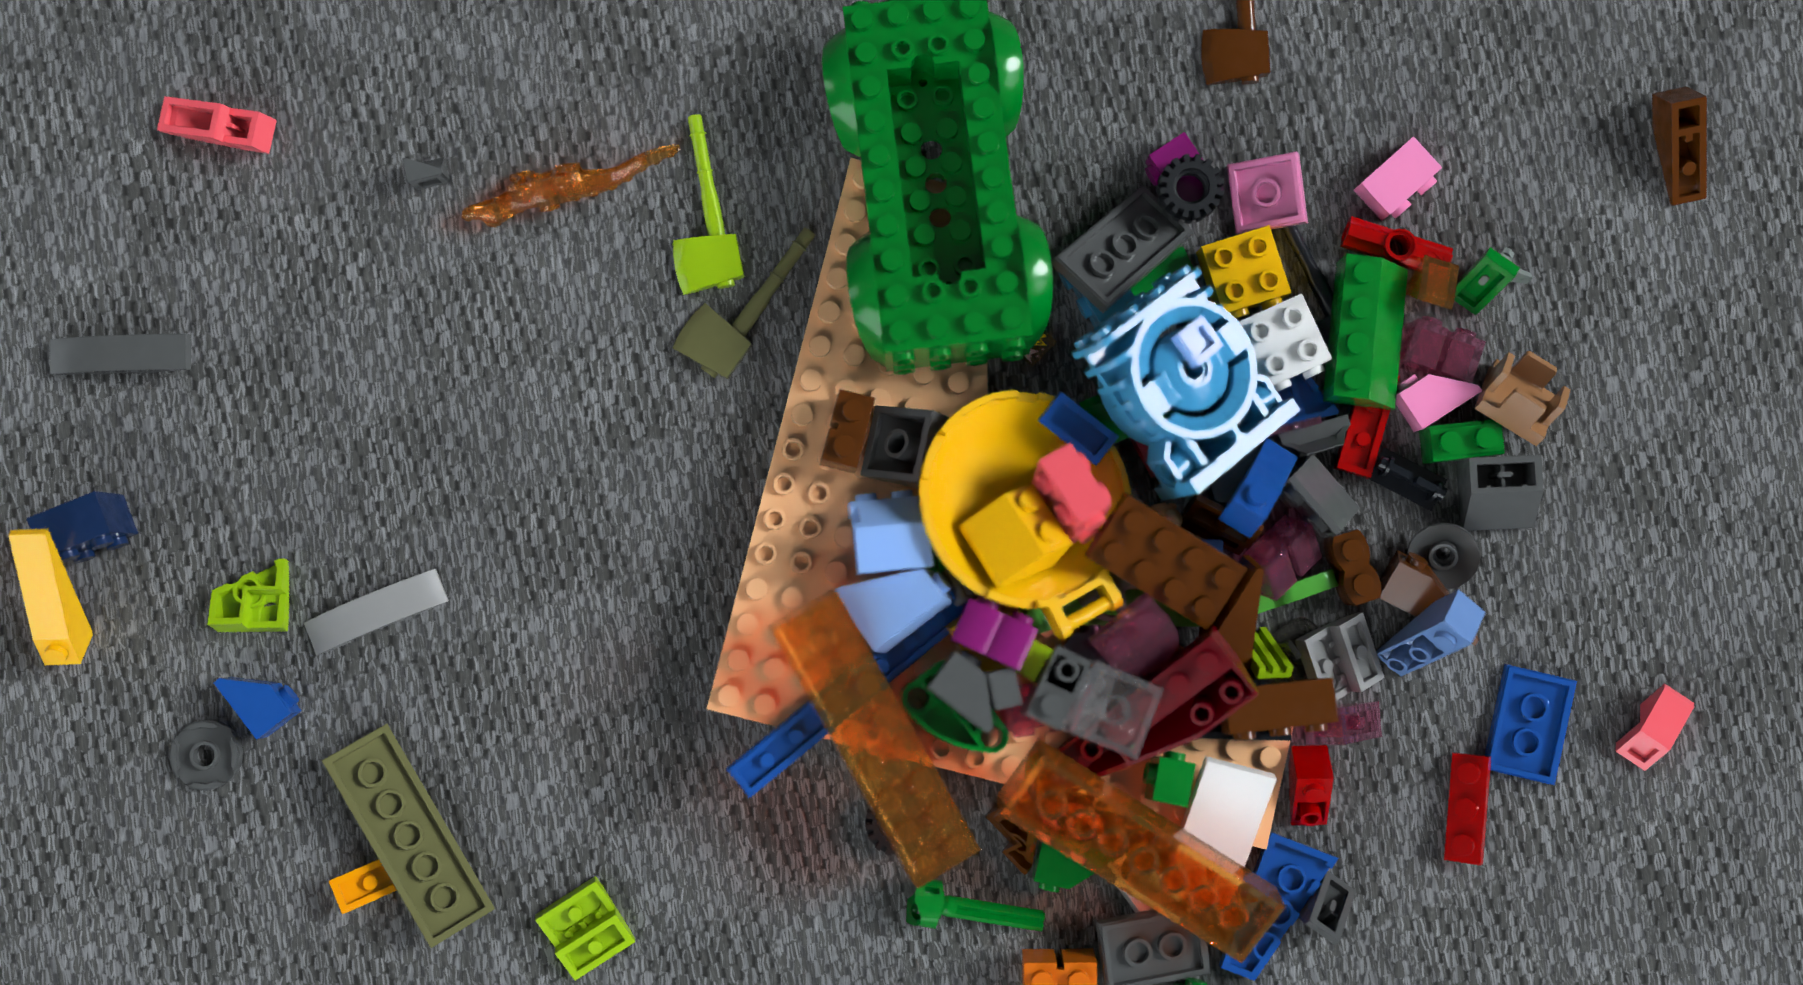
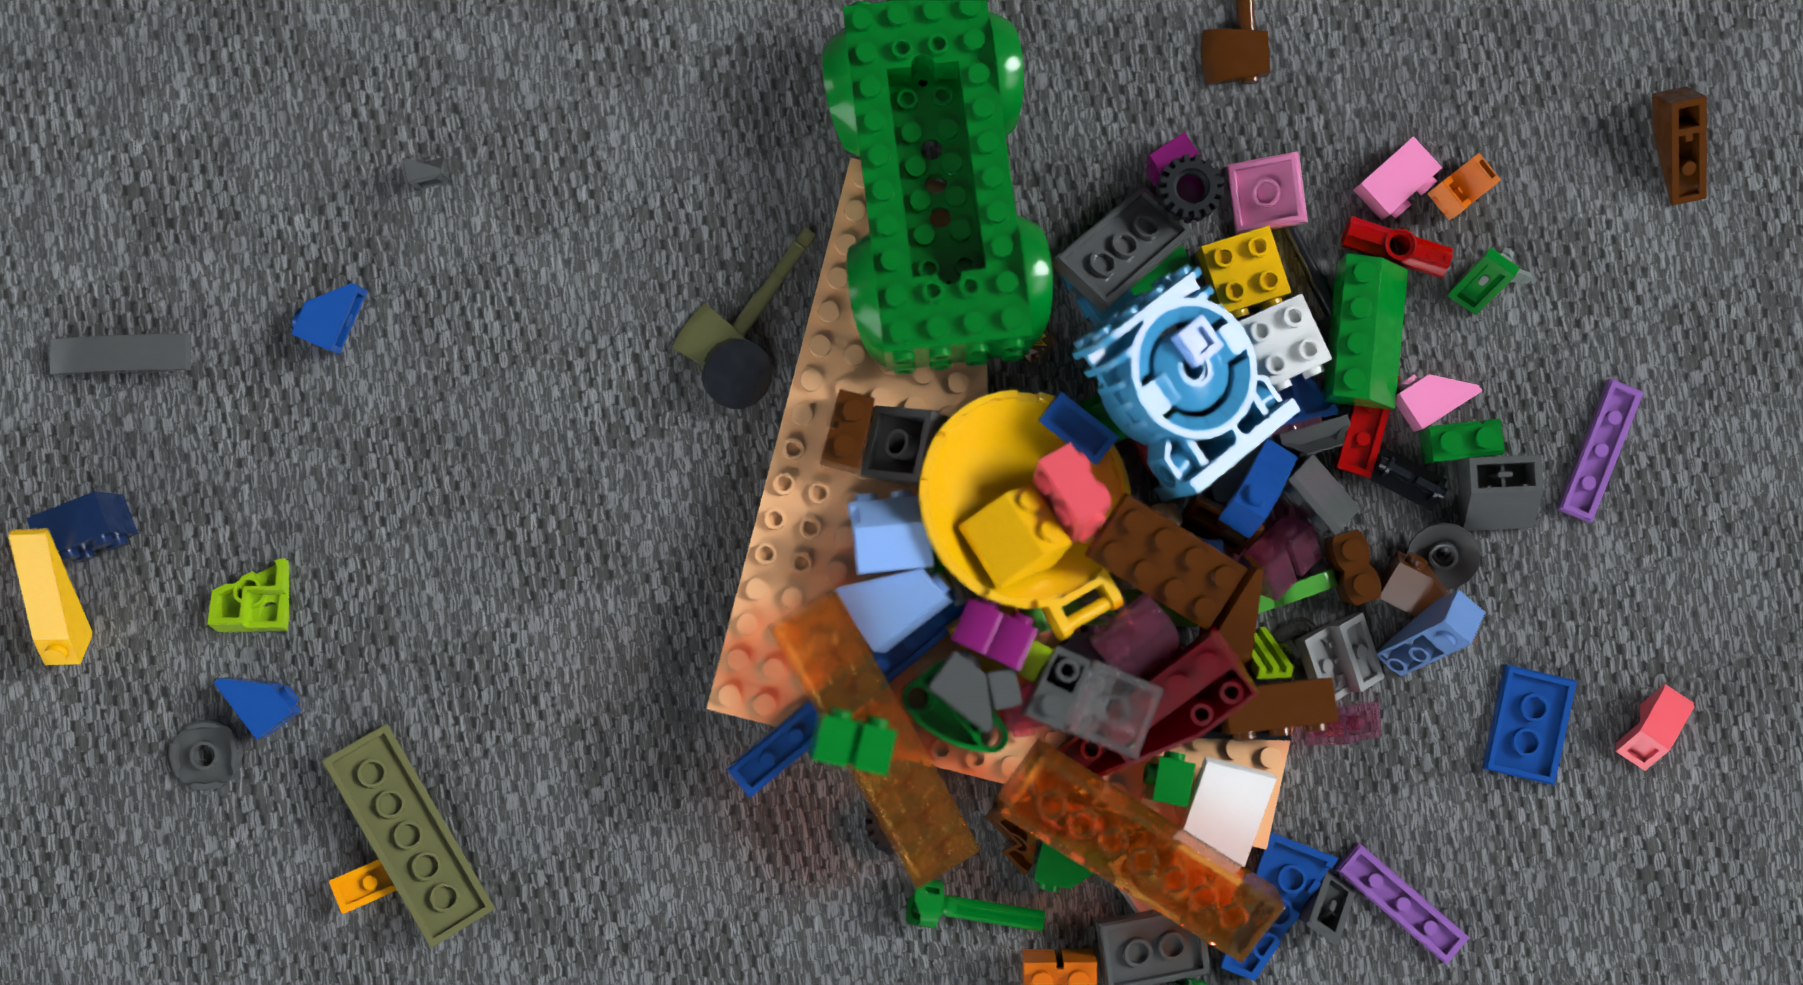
coral slope [157,96,277,154] -> none
light grey slope [304,569,449,656] -> none
clear orange animal [461,144,681,228] -> none
lime slope [535,876,635,981] -> none
lime piece [673,114,744,295] -> none
red slope [1288,745,1334,826] -> none
clear pink piece [1399,316,1486,383] -> none
clear orange slope [1406,255,1459,310] -> none
red plate [1444,752,1491,865] -> none
medium nougat panel [1475,351,1571,447] -> none
none -> blue slope [291,283,368,355]
none -> black tile [701,338,772,409]
none -> green piece [808,706,898,776]
none -> medium lavender tile [1335,842,1470,965]
none -> orange brick [1427,153,1501,220]
none -> medium lavender tile [1556,379,1644,523]

